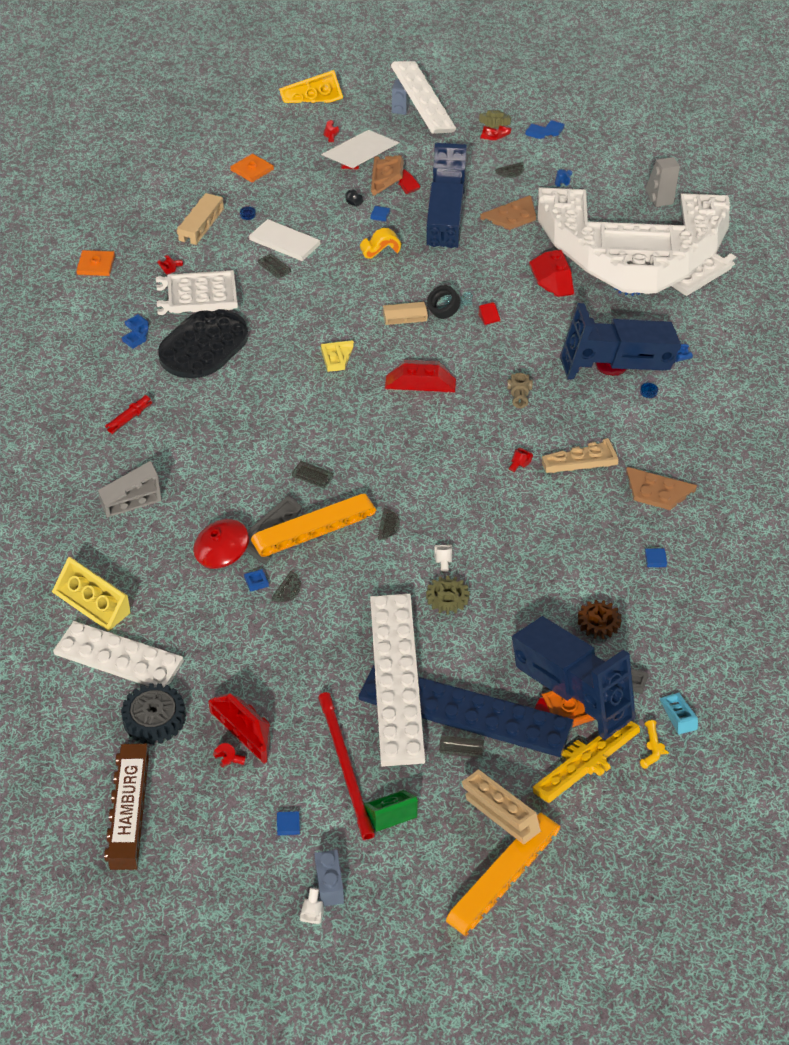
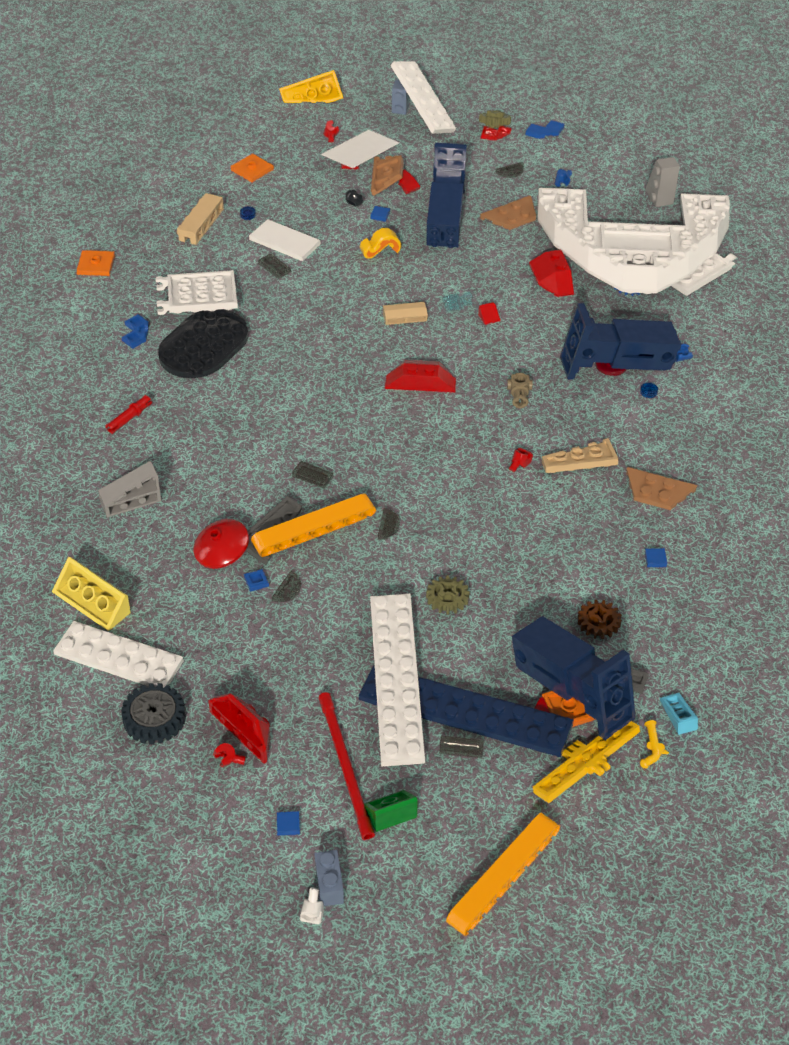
reddish brown brick [104,744,149,870] -> none
red piece [157,255,183,275] -> none
light yellow wing [321,340,354,372] -> none
black tyre [427,285,461,319] -> none
white piece [434,545,452,572] -> none
tan brick [462,769,541,844] -> none

